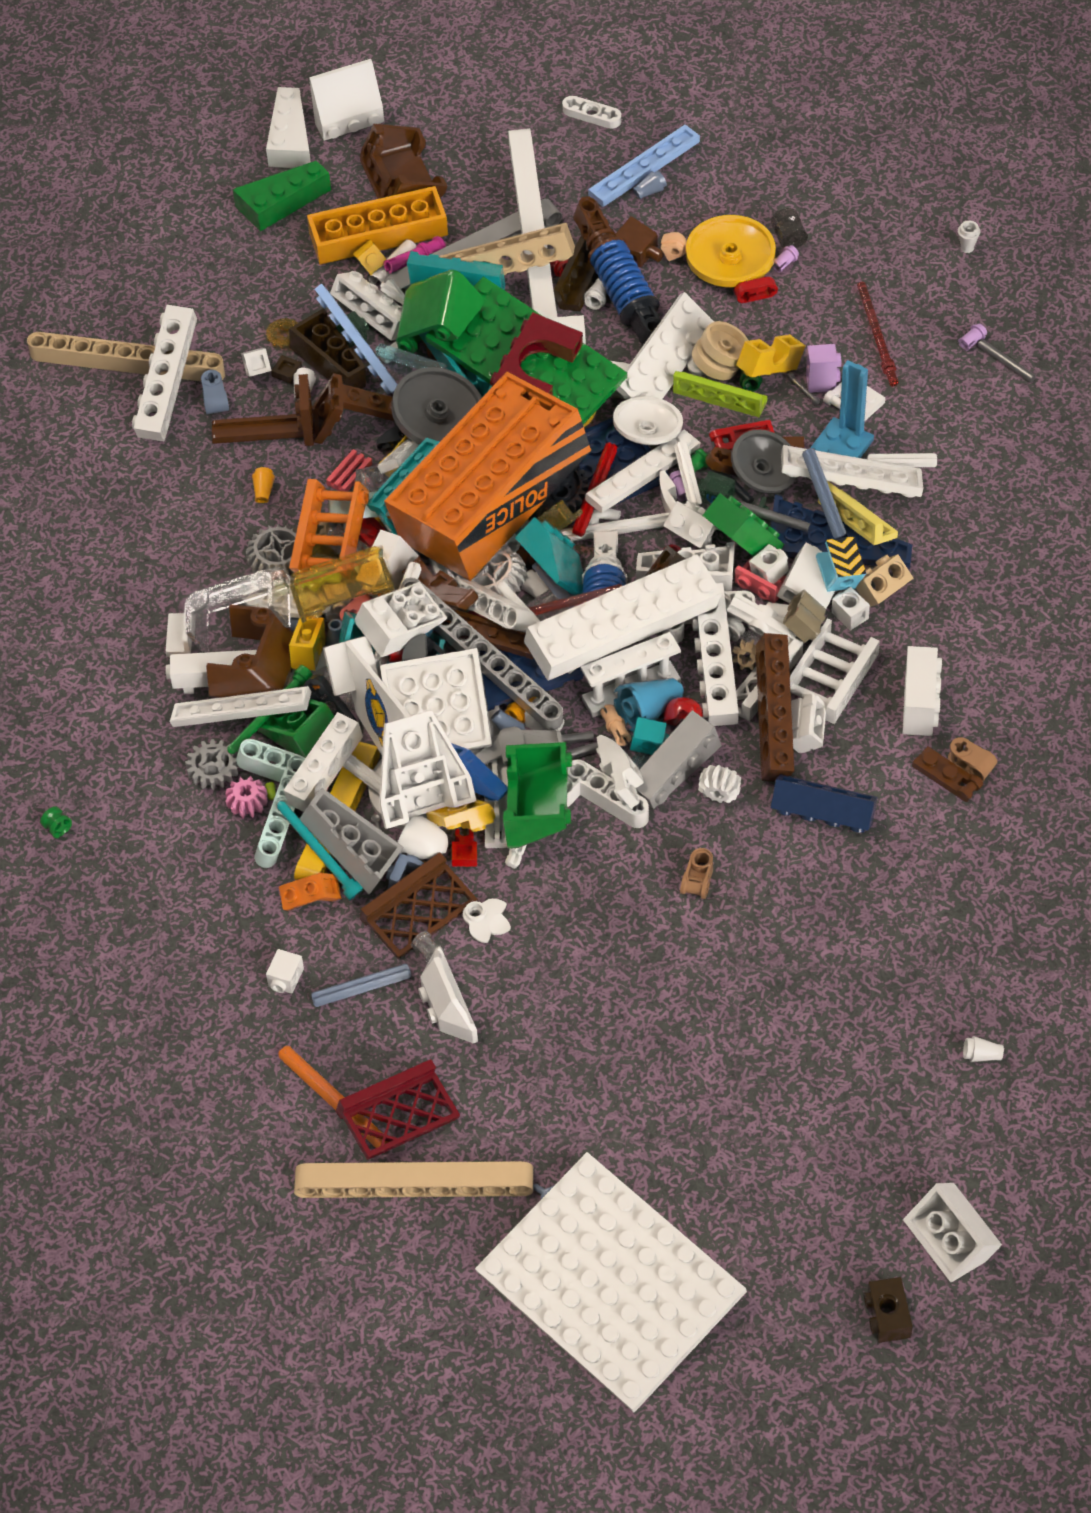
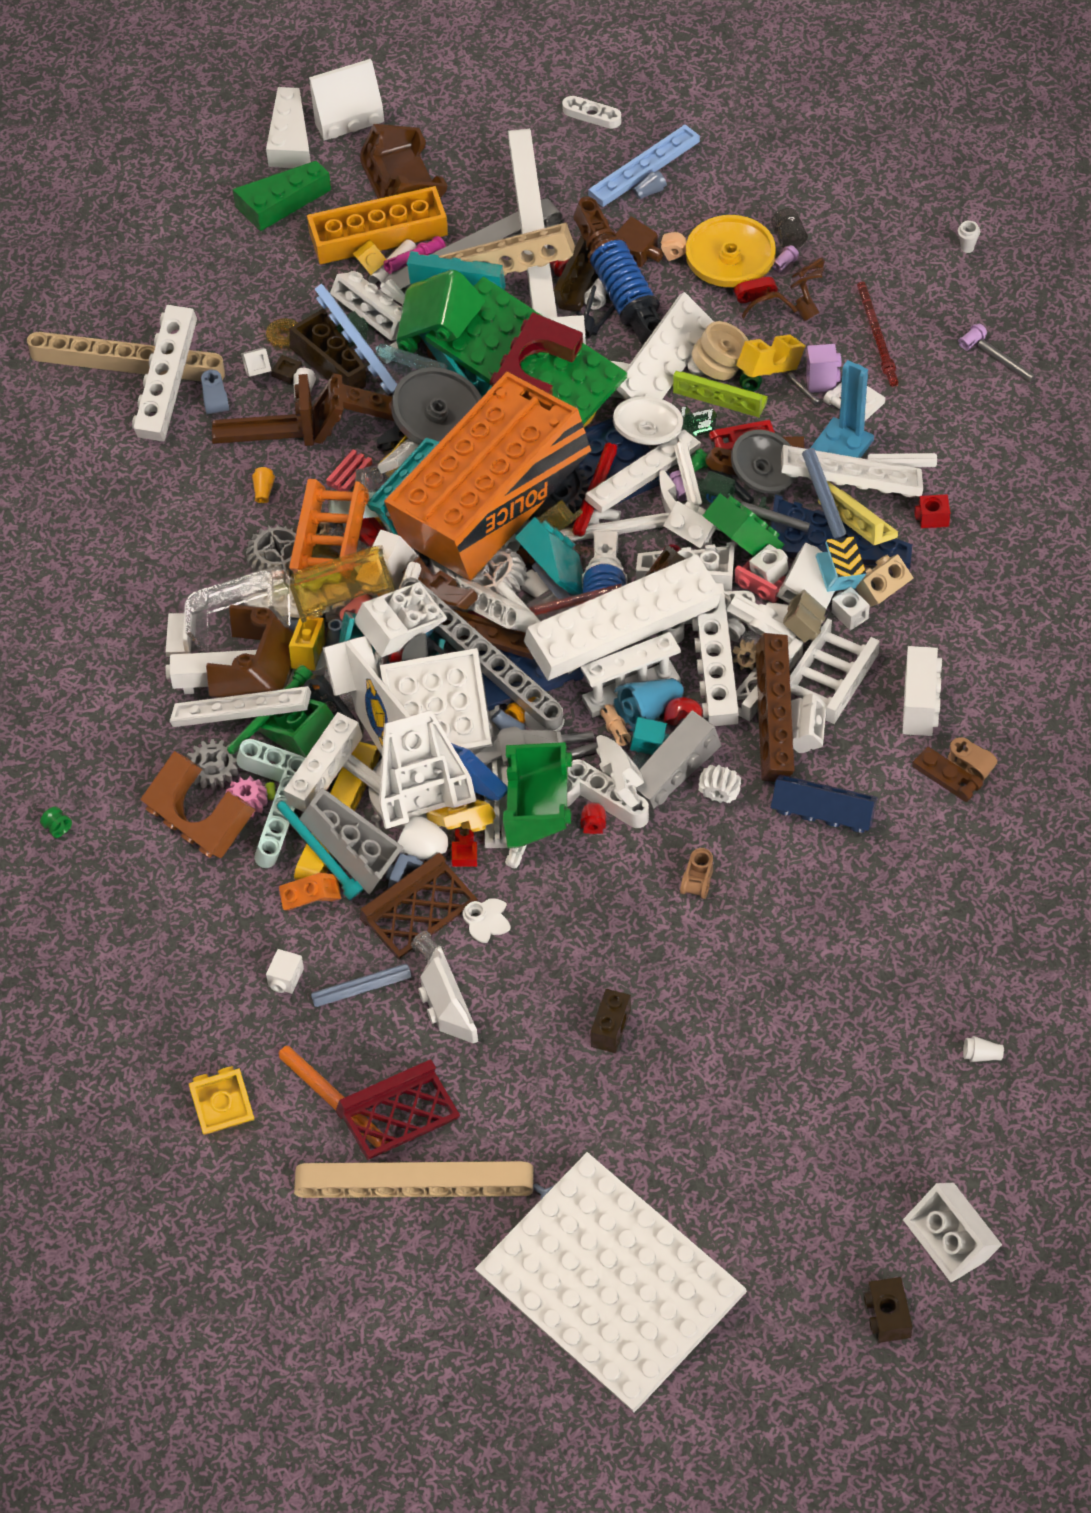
none -> dark orange arch [140,751,256,858]
none -> yellow plate [189,1066,254,1135]
none -> black plant [576,285,615,338]
none -> red piece [581,802,606,834]
none -> dark brown brick [590,989,631,1053]
none -> clear green bracket [681,406,717,437]
none -> reddish brown plant [742,257,825,322]
none -> red brick [914,494,951,528]

